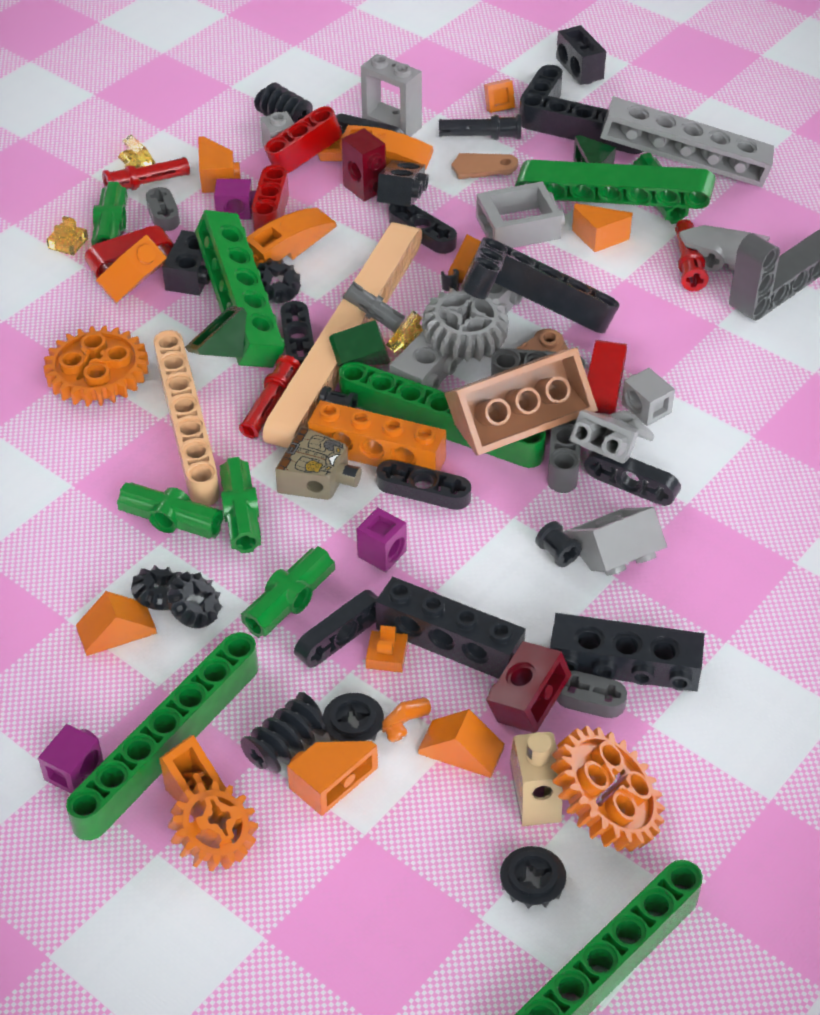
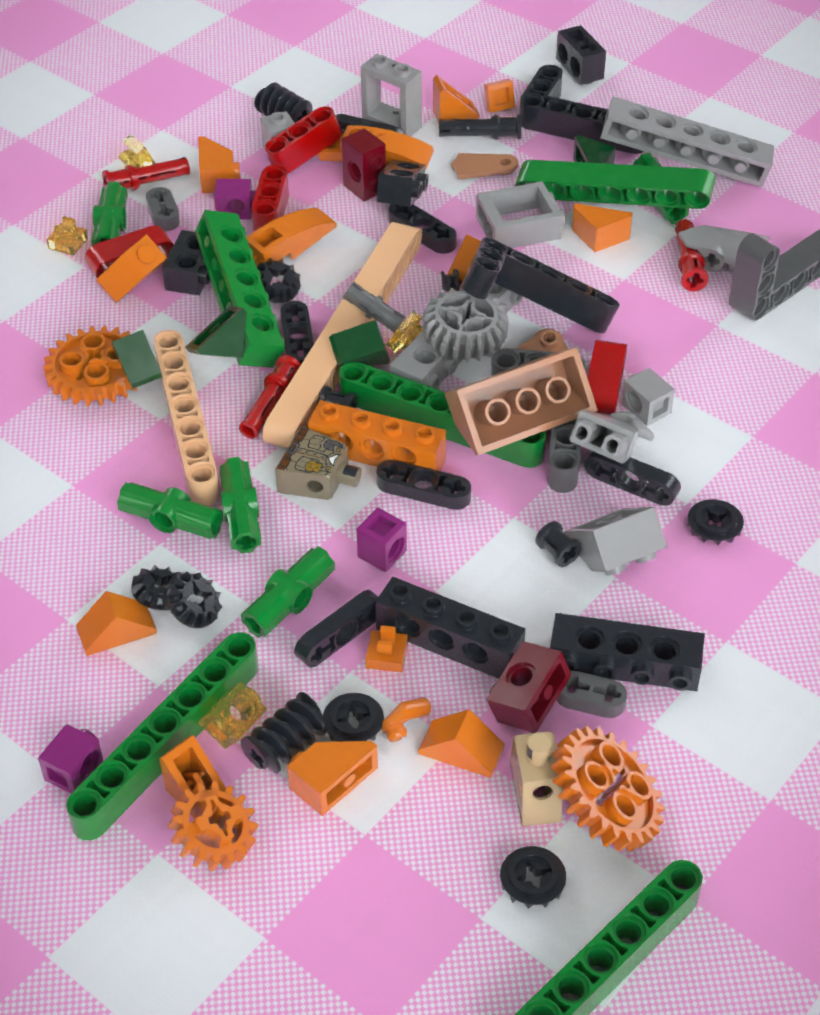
none -> dark green slope [111,330,163,389]
none -> clear yellow brick [198,682,267,749]
none -> orange slope [433,74,480,123]
none -> black gear [687,499,744,546]

